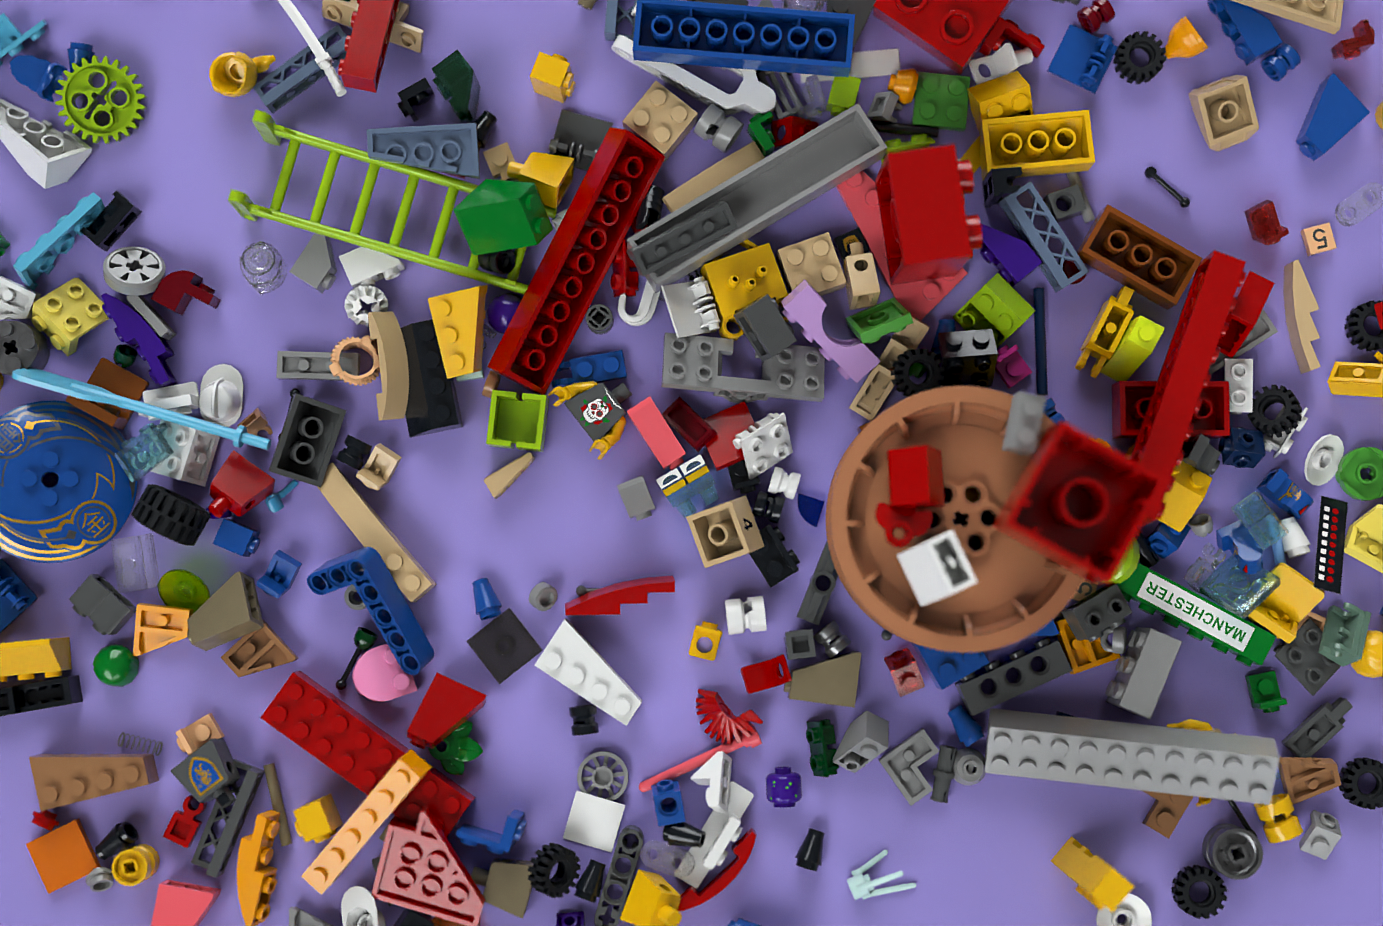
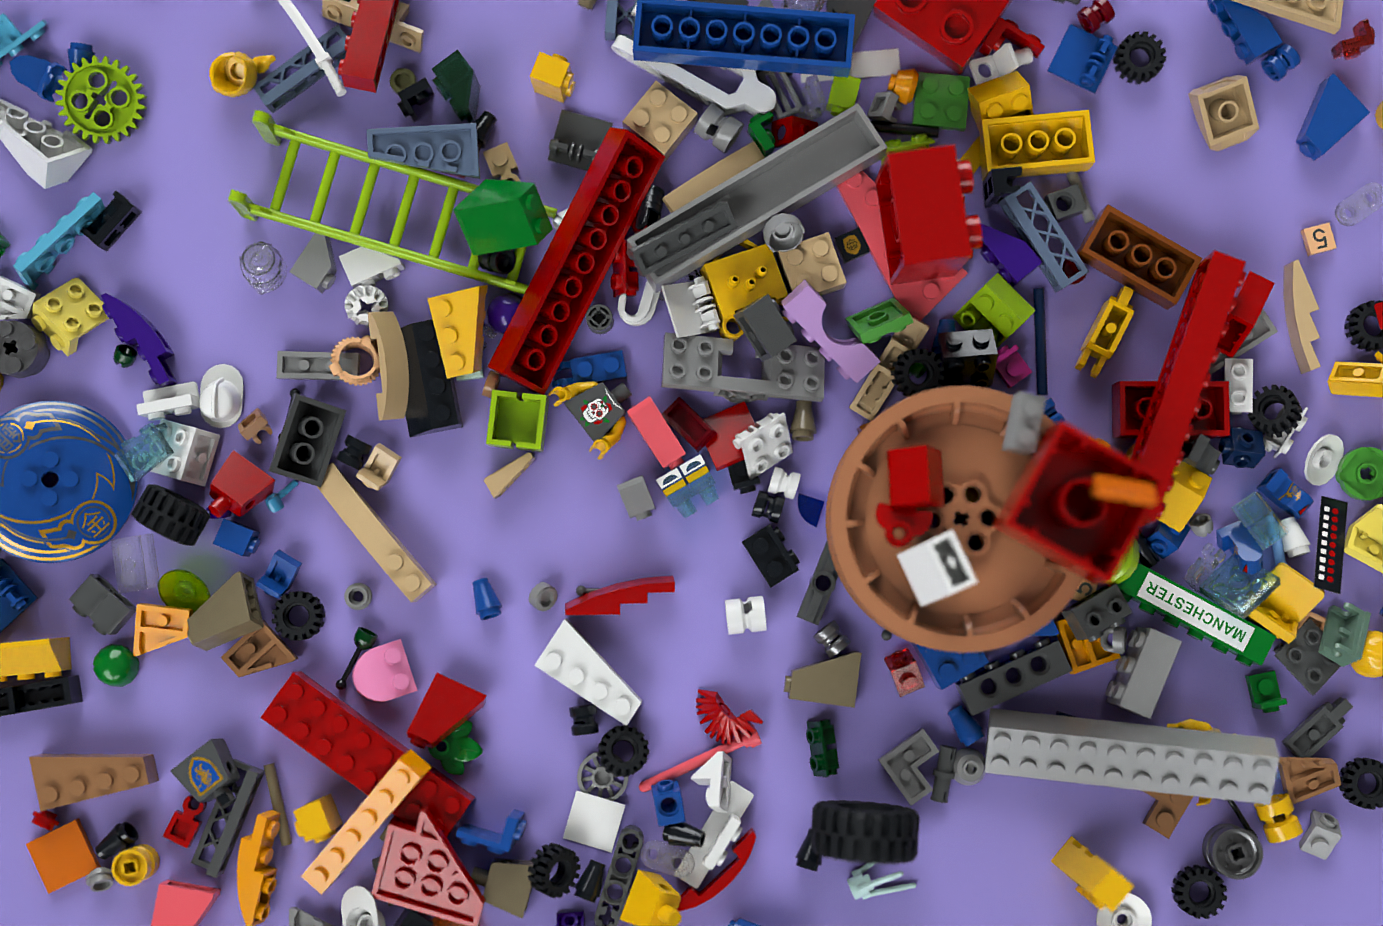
medium azure piece [12,368,271,450] -> none
dark orange bracket [65,358,149,430] -> none
light grey wheel [103,246,166,296] -> none
light grey piece [118,732,163,756] -> none
light grey tile [126,295,177,340] -> none
dark red brick [151,270,221,316] -> none
light nougat bracket [176,713,225,756] -> none
blue beam [307,547,434,675] -> none
clear smoke plate [466,608,543,684] -> none
yellow torso [507,152,574,209] -> none
tan brick [686,495,765,568] -> none
yellow bracket [689,621,722,661] -> none
red bracket [741,654,792,694] -> none
dark purple head [766,767,802,808] -> none
dark grey brick [784,629,816,660] -> none
light grey slope [833,711,889,773] -> none
tan torso [843,242,880,310] -> none
neon yellow slope [1100,315,1165,382] -> none
black hinge [1145,167,1190,207] -> none
light orange helmet [1164,16,1209,59] -> none
clear red bracket [1244,199,1289,245] -> none
none -> black tyre [272,591,325,641]
none -> olive tile [390,68,417,95]
none -> black tyre [597,725,649,777]
none -> light grey hair [763,213,805,253]
none -> dark tan cone [790,400,817,441]
none -> black tyre [811,800,920,864]
none -> orange slope [1090,474,1157,507]

